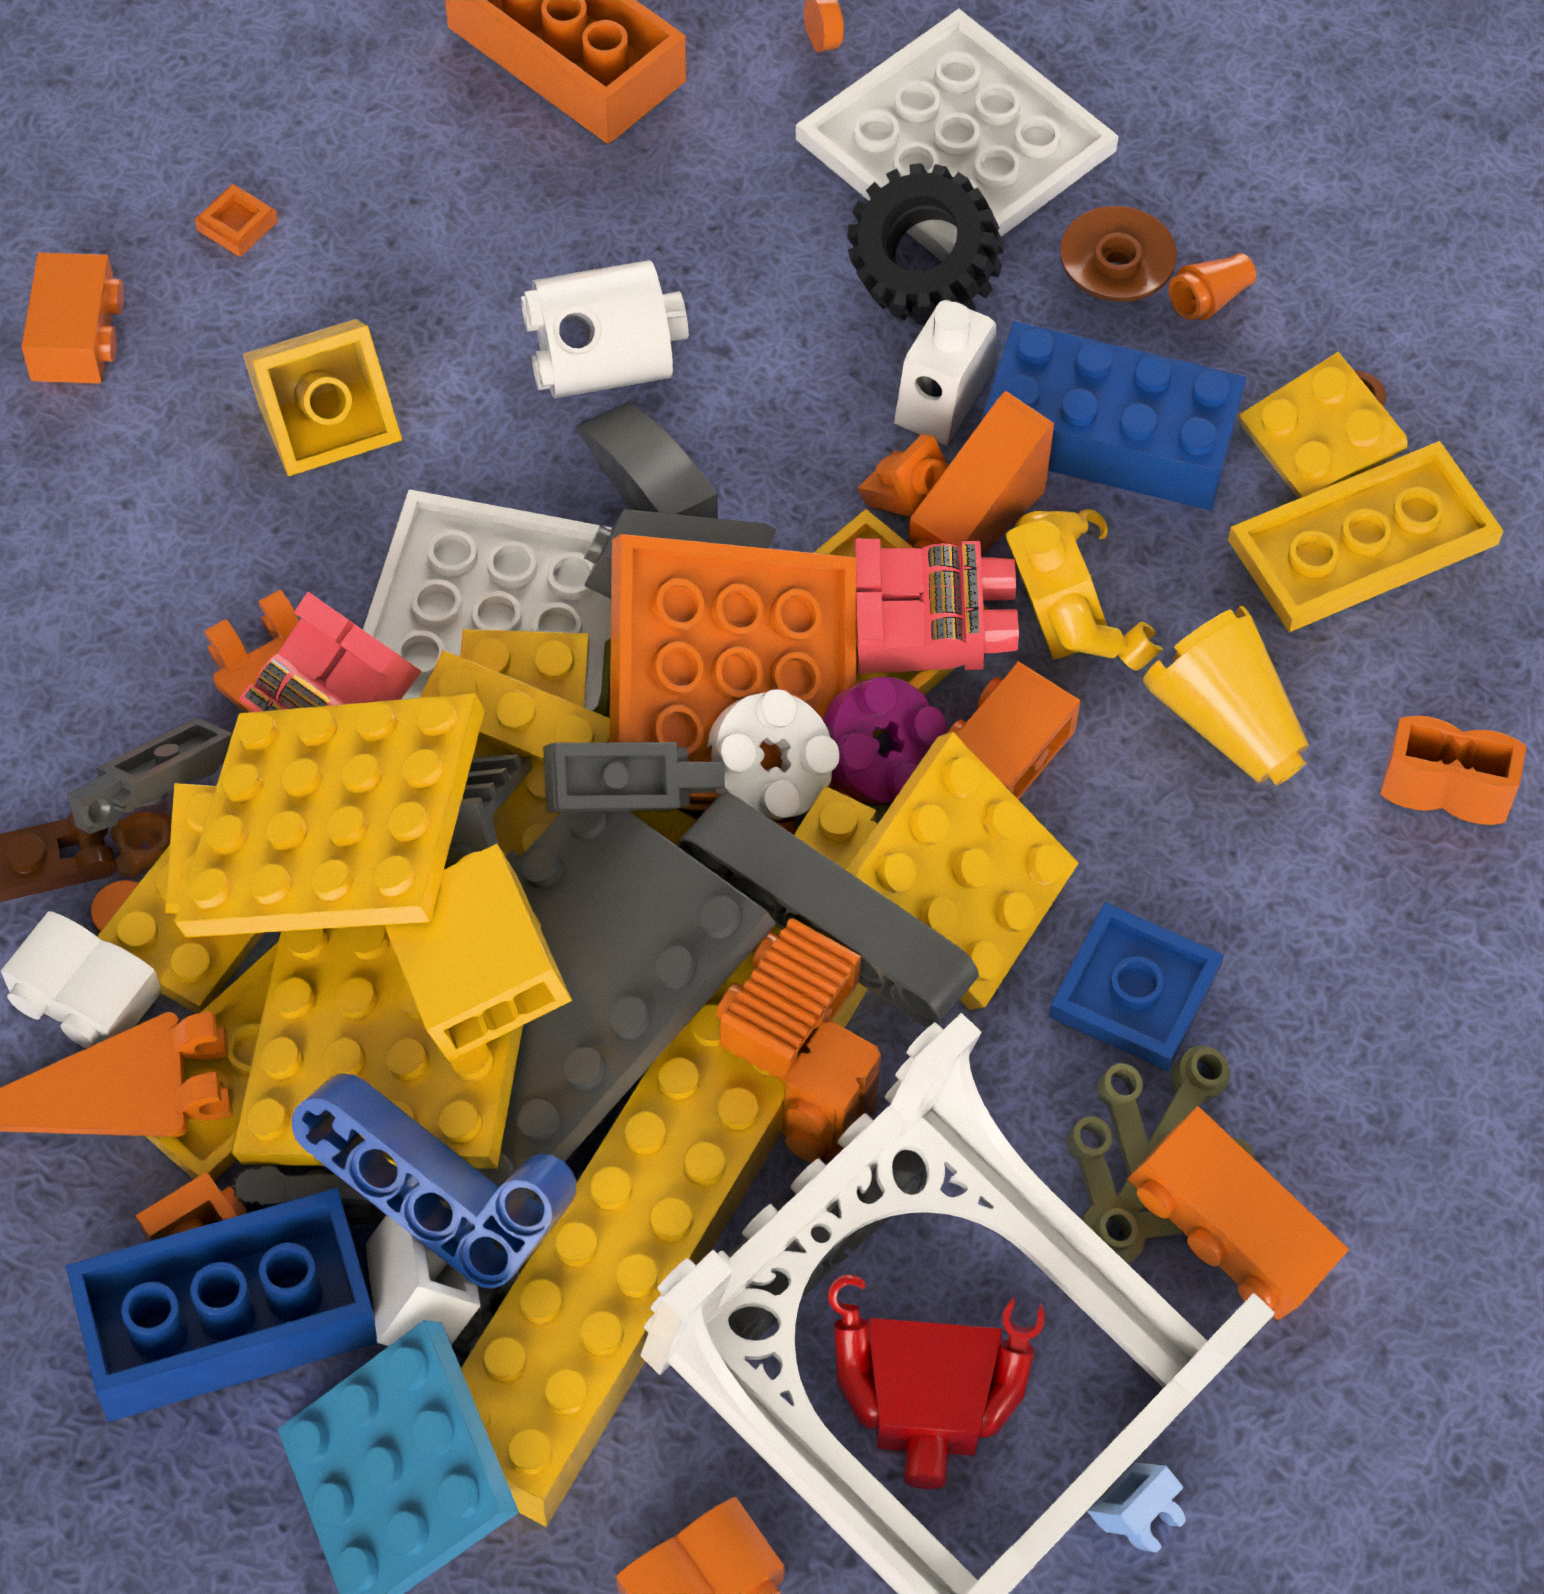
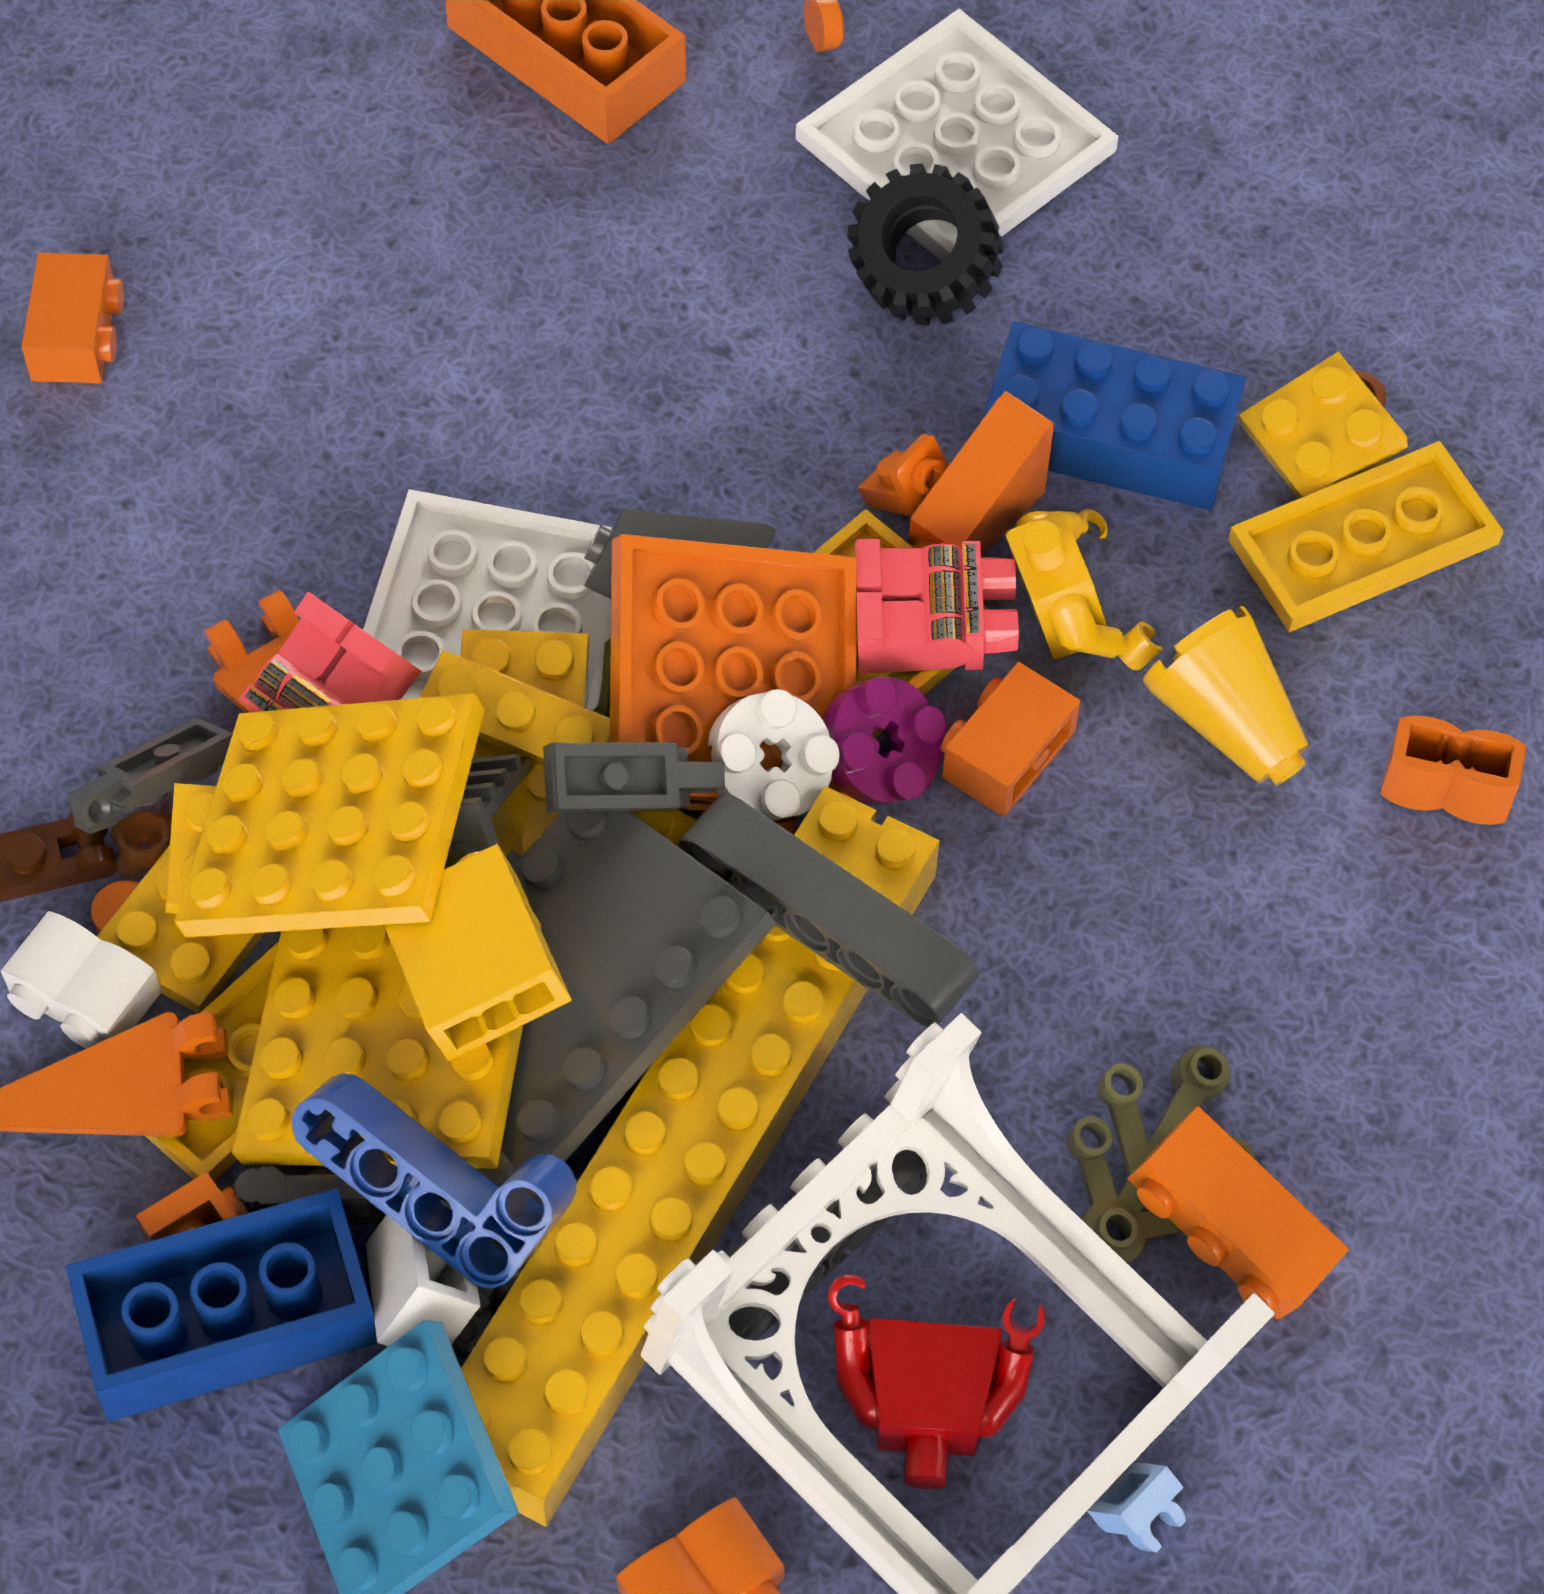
orange tile [195,183,278,257] -> none
yellow slope [243,319,402,477] -> none
white cylinder [521,260,689,399] -> none
dark grey slope [576,402,718,519] -> none
orange brick [716,918,862,1084] -> none
orange brick [783,1021,881,1163] -> none
yellow plate [846,732,1078,1010] -> none
white torso [894,300,997,446] -> none
blue plate [1048,902,1224,1071] -> none
dark orange dish [1060,206,1177,302] -> none
orange cone [1168,253,1256,320] -> none

